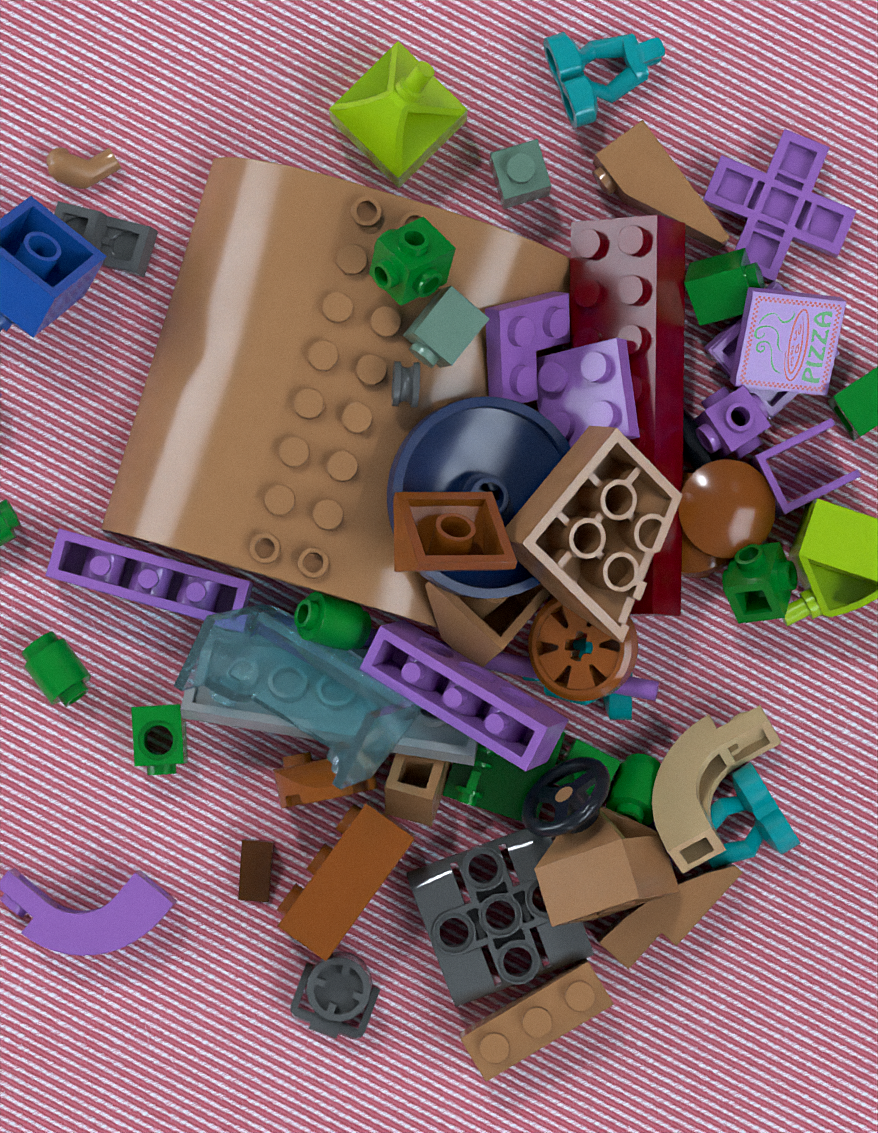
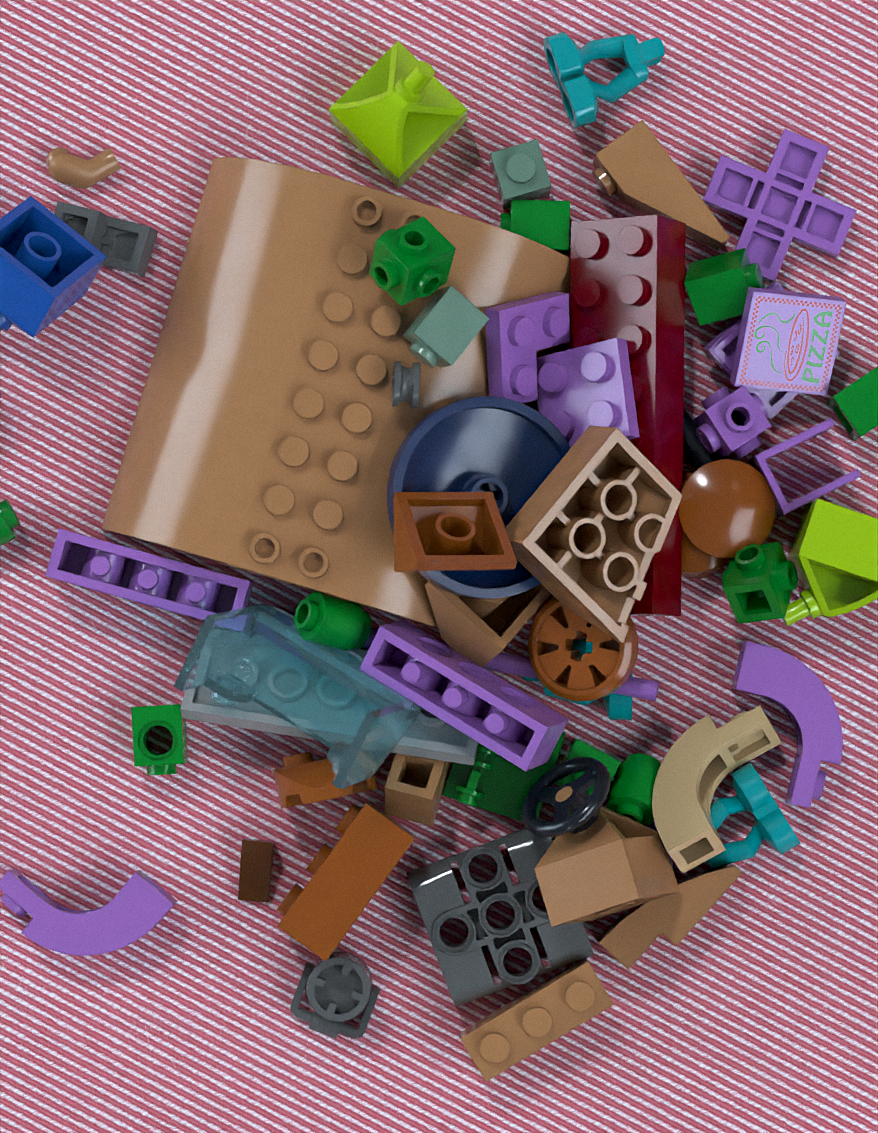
green brick [21,631,92,707] -> none
none -> green brick [500,200,570,257]
none -> medium lavender arch [731,641,843,808]

